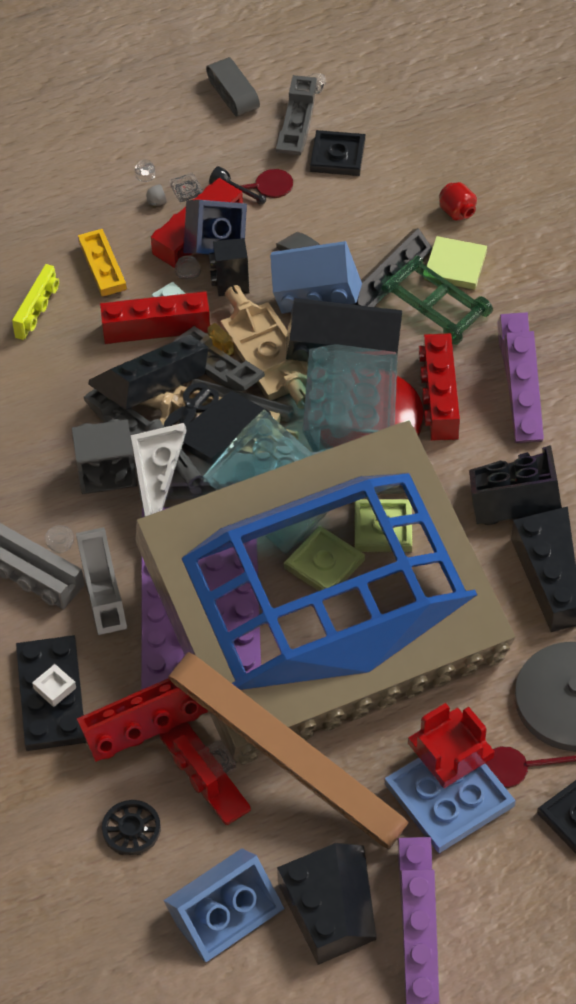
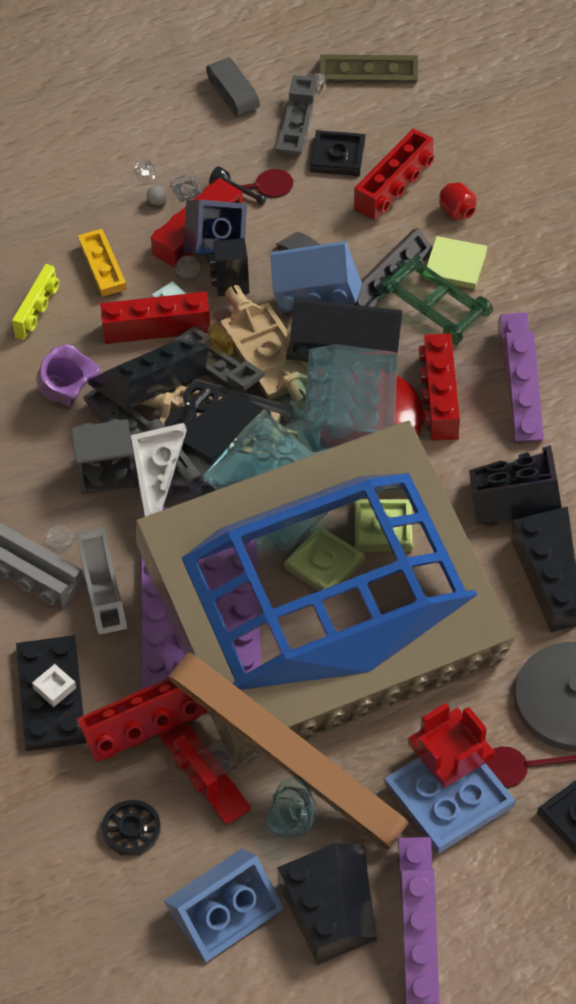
none -> medium lavender piece [36,344,101,406]
none -> clear light blue piece [265,776,318,838]
none -> olive panel [320,54,418,81]
none -> red brick [354,128,435,220]

